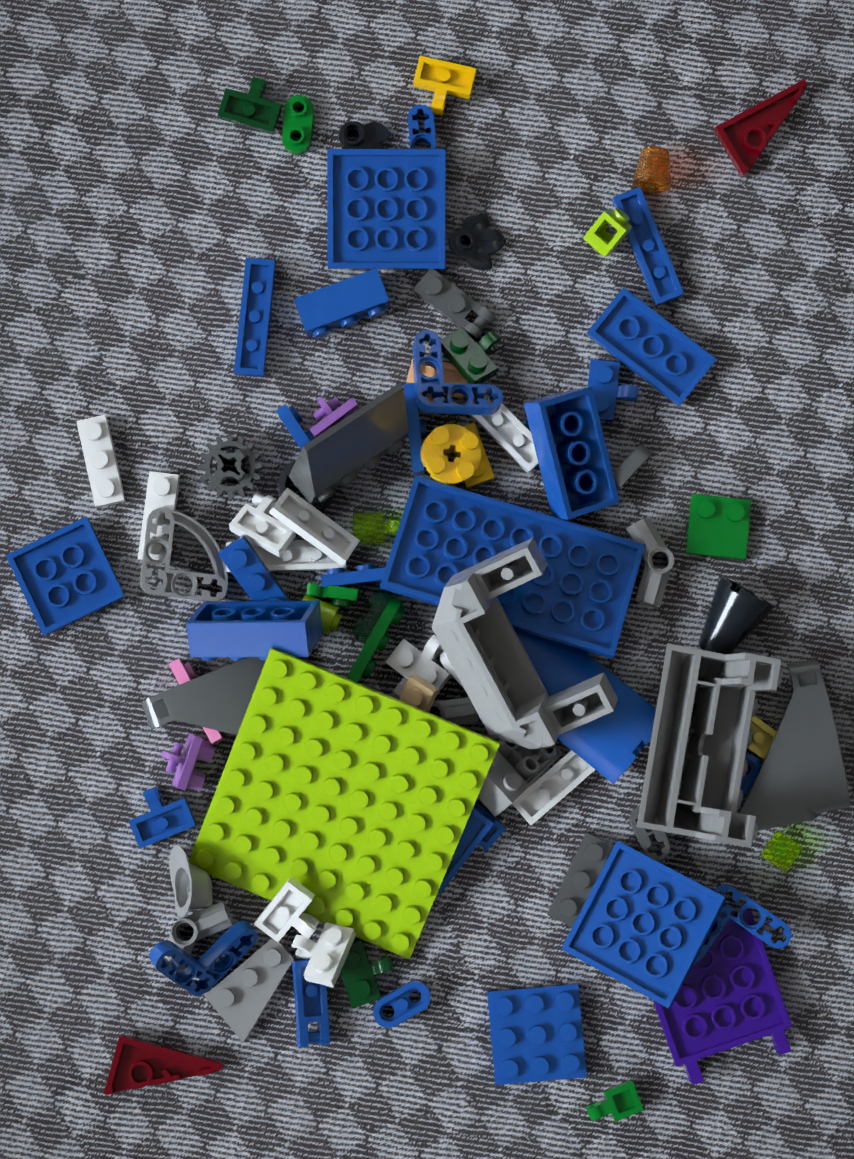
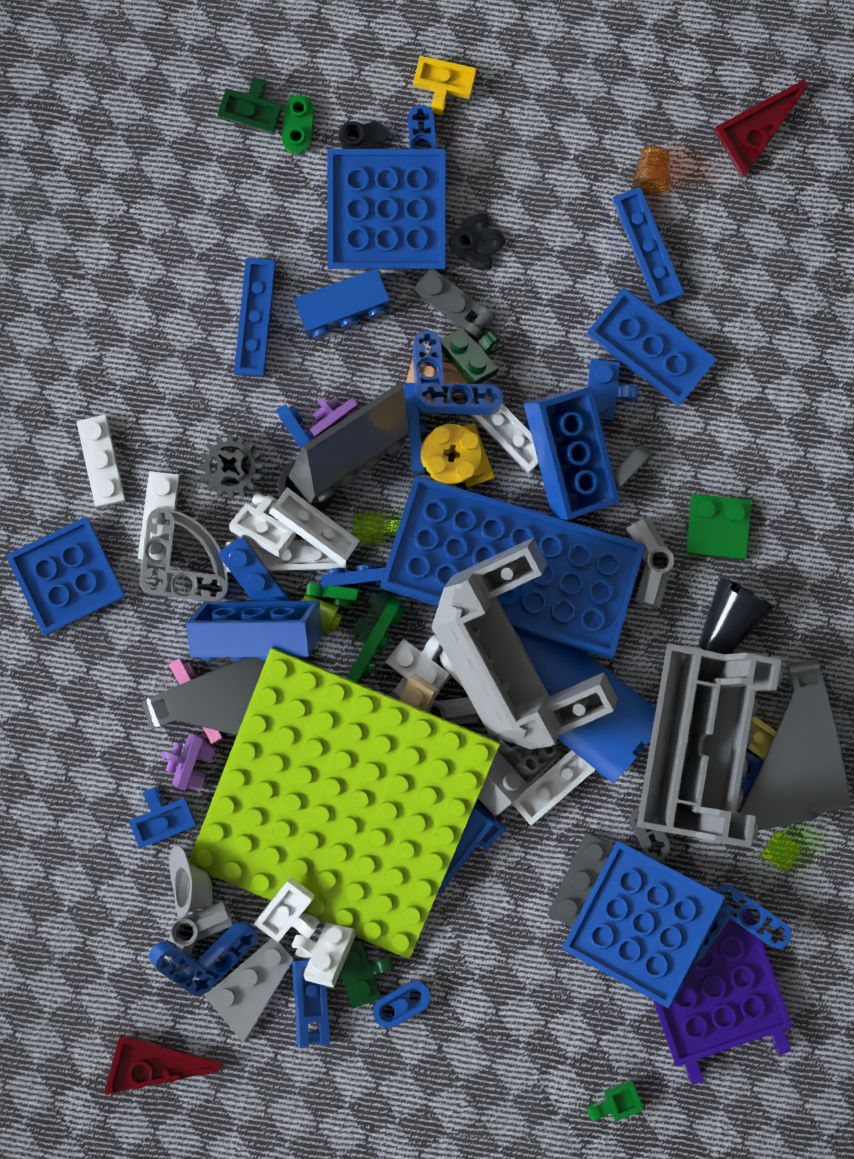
blue plate [487,983,587,1085] -> none
lime brick [583,208,633,257] -> none

